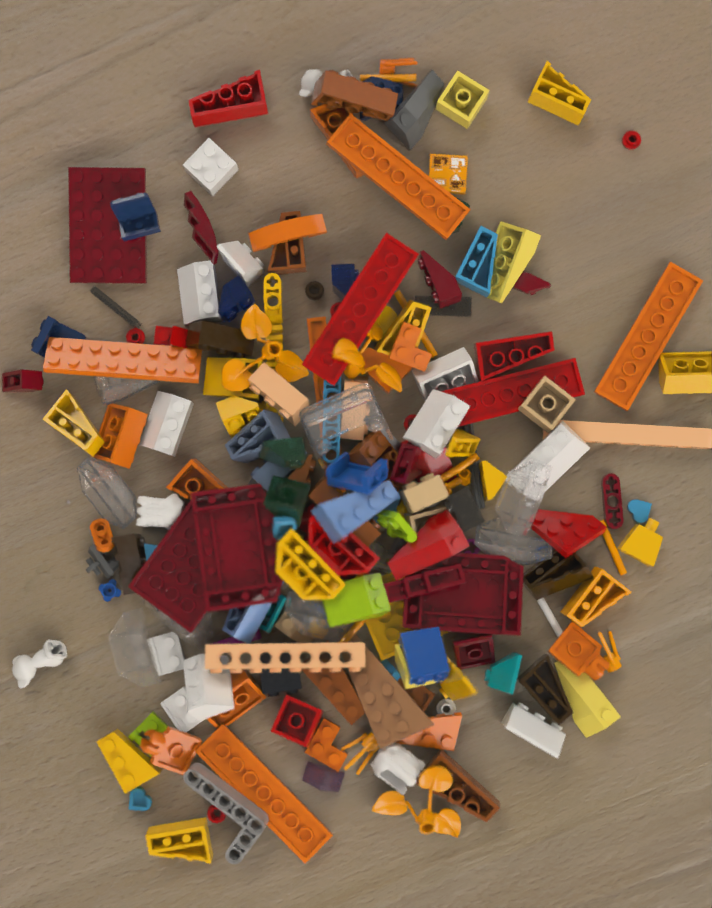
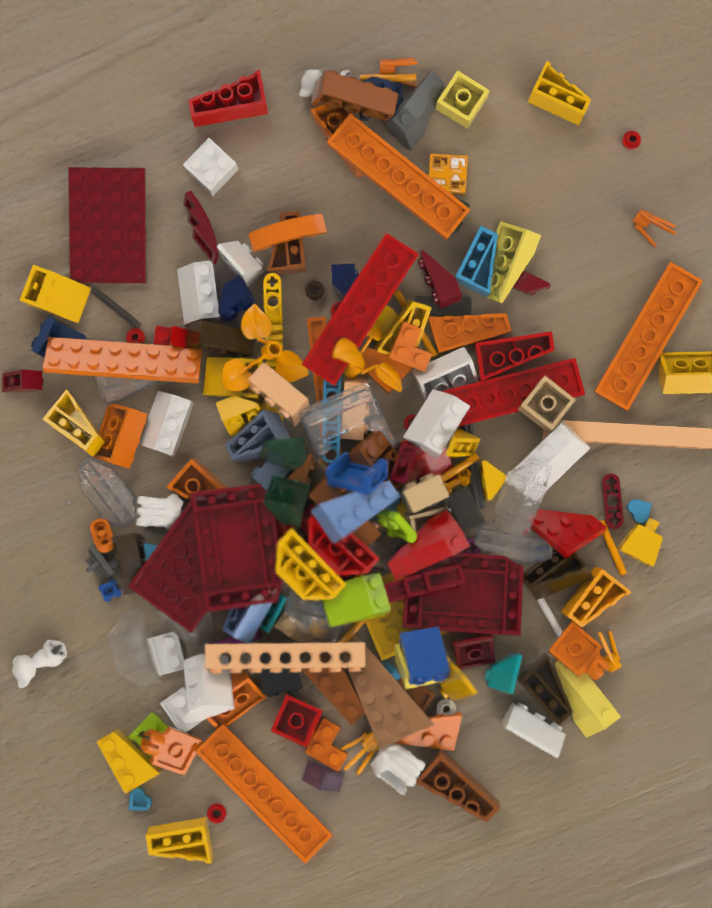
dark blue bracket [110,193,161,241] -> none
light grey beam [184,763,269,864] -> none
dark azure tile [272,517,297,540] -> none
light orange plant [372,766,461,838] -> none
none -> yellow slope [20,265,92,324]
none -> orange wing [428,313,512,354]
none -> orange plant [633,209,676,247]

